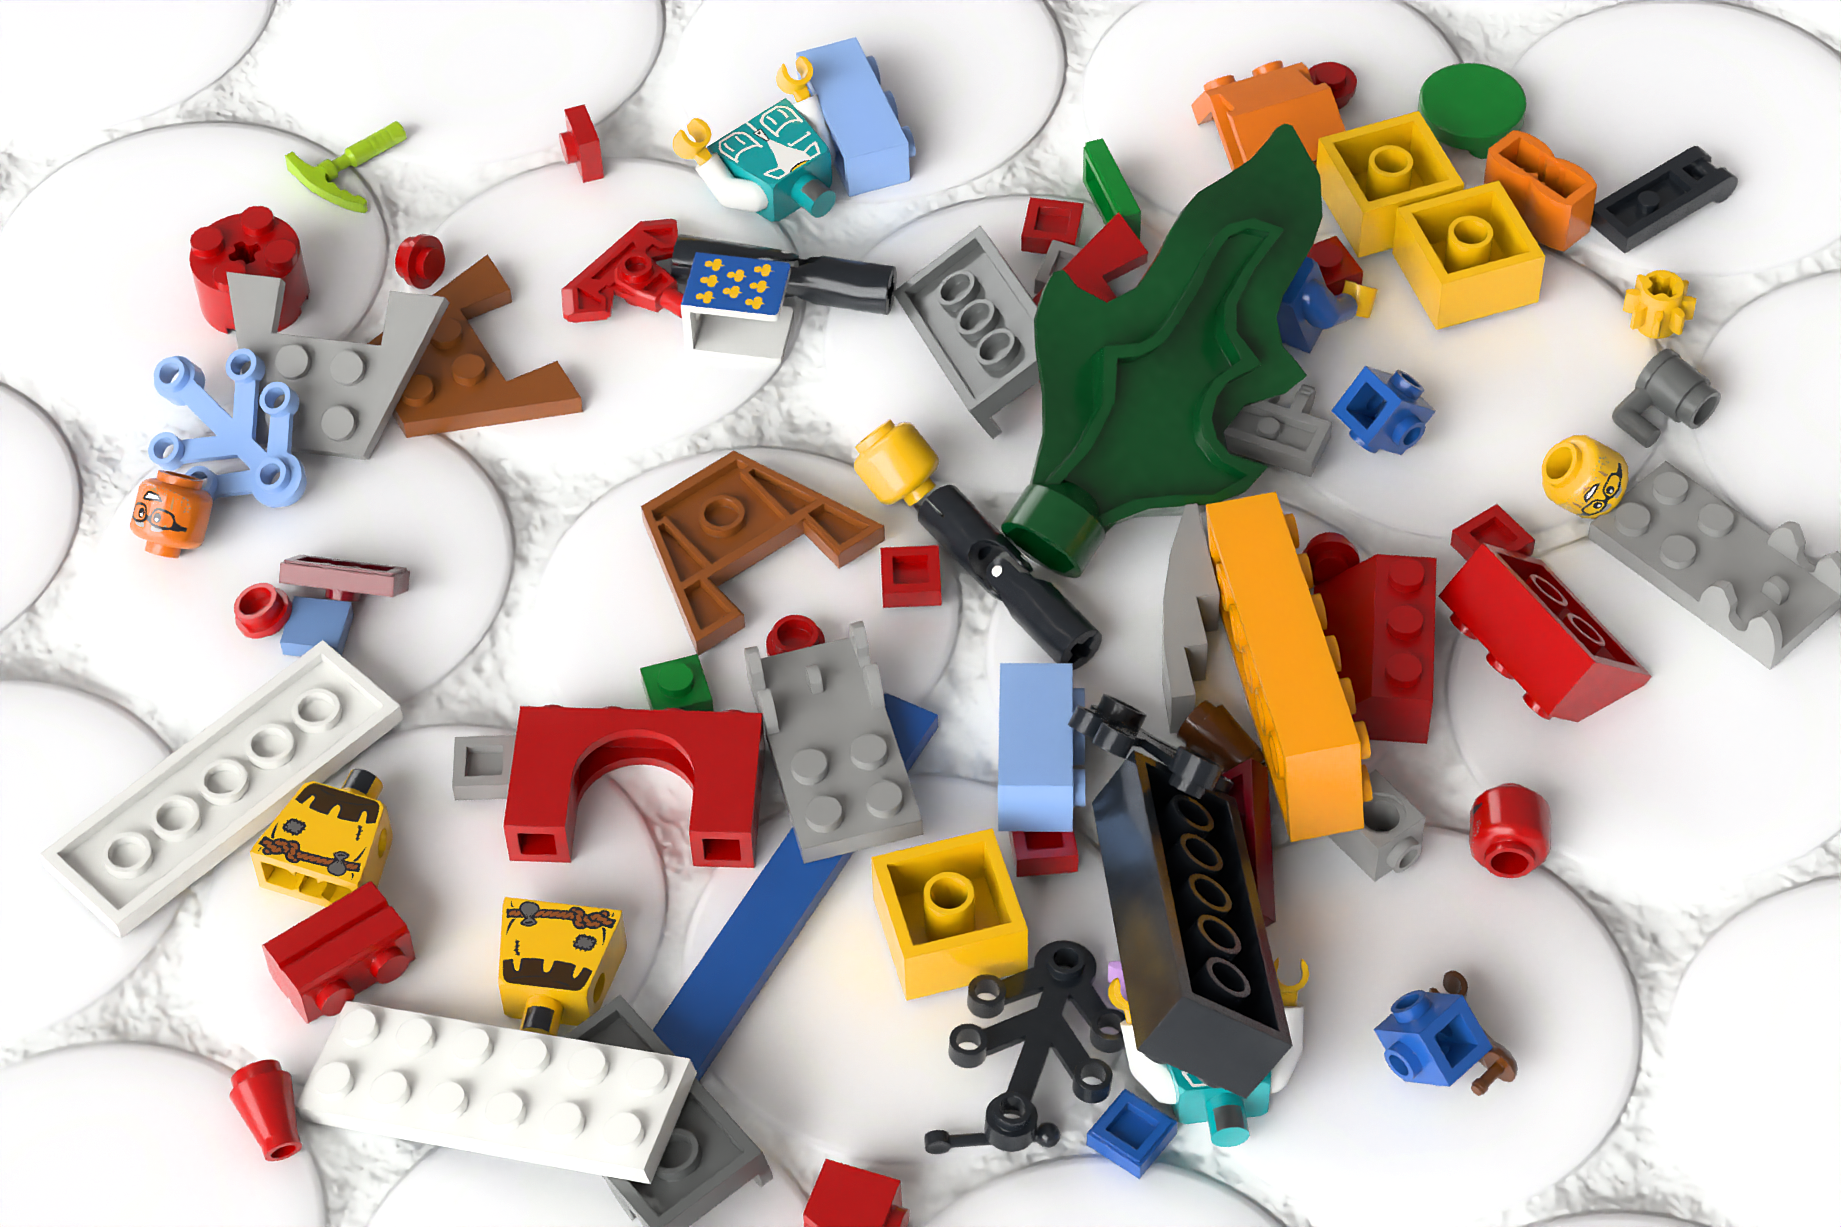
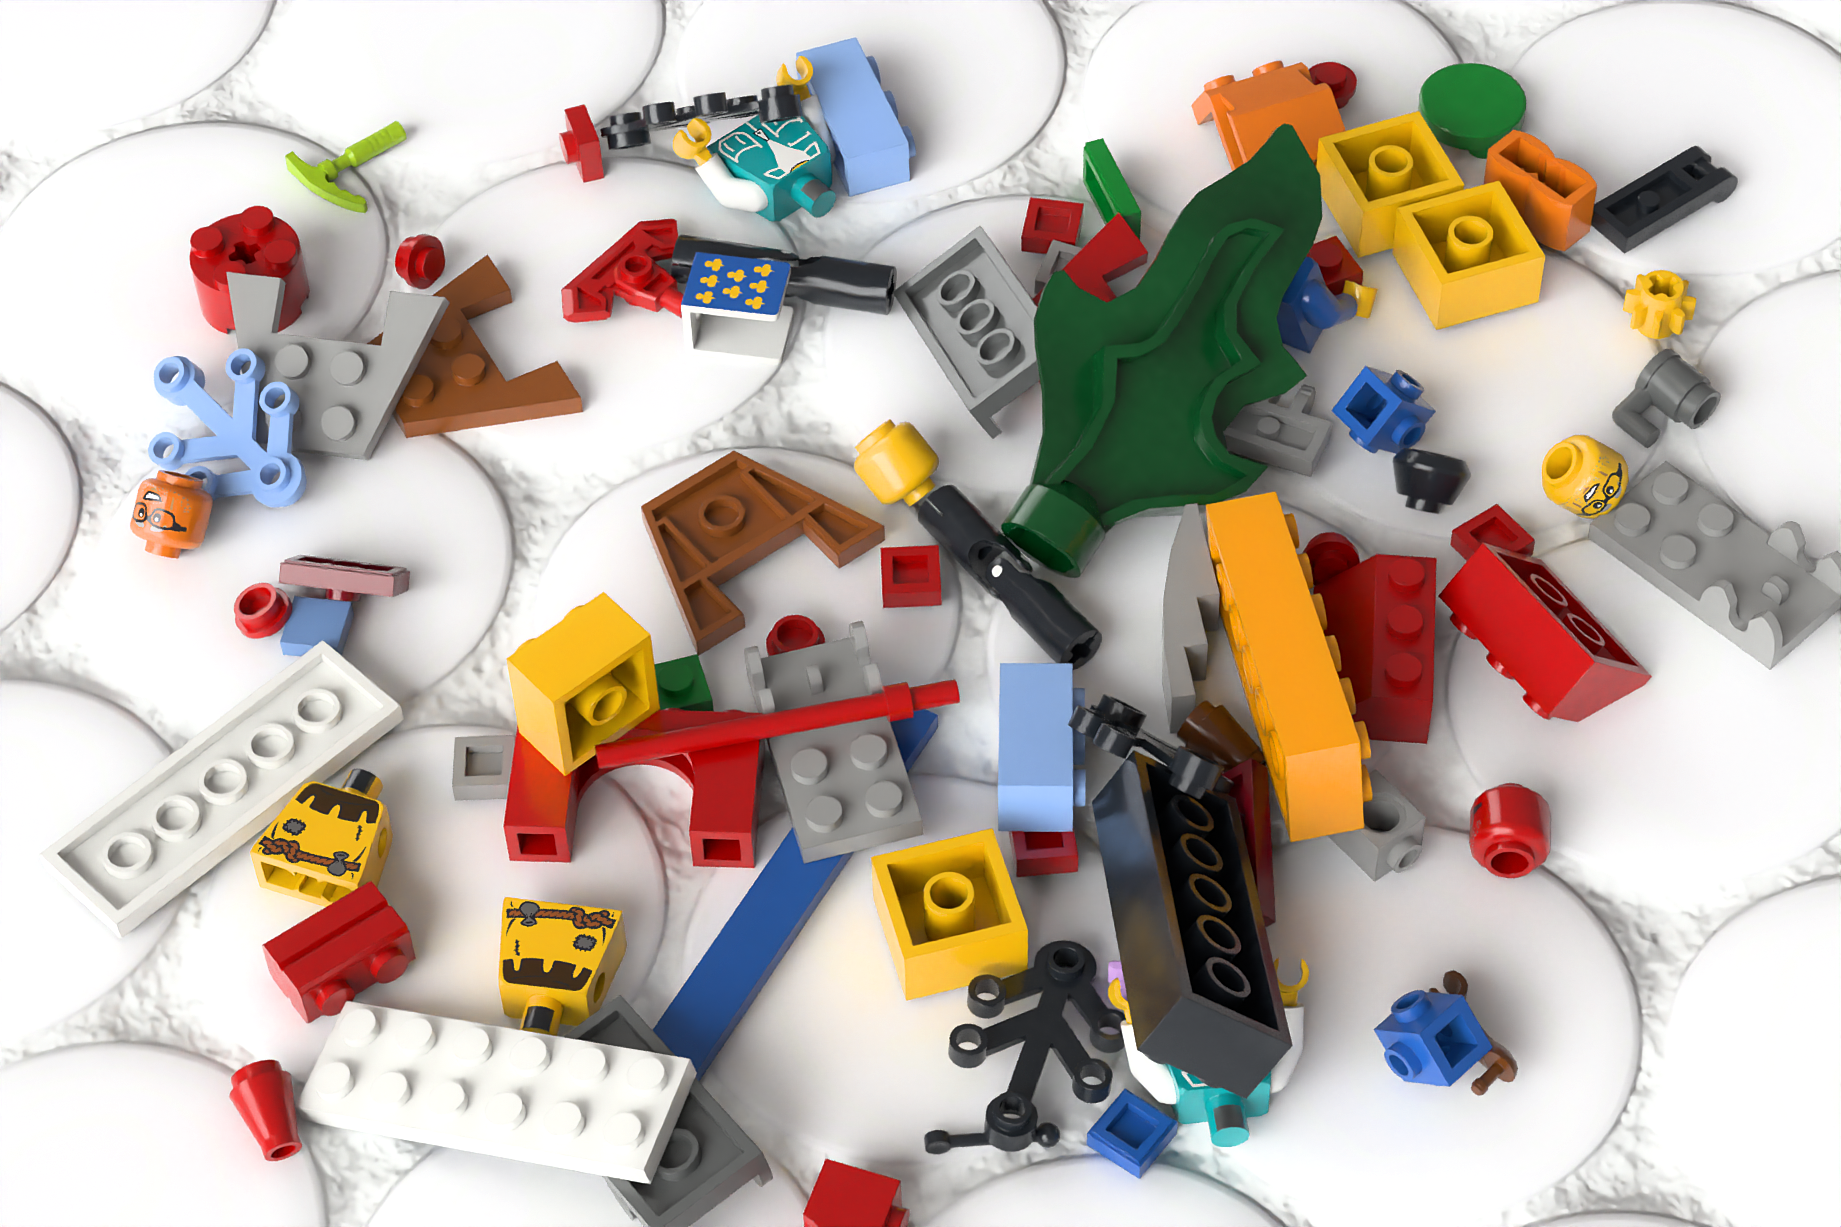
none -> yellow brick [506,592,660,776]
none -> red bar [594,679,960,769]
none -> black plant [600,85,803,150]
none -> black cone [1392,448,1471,514]

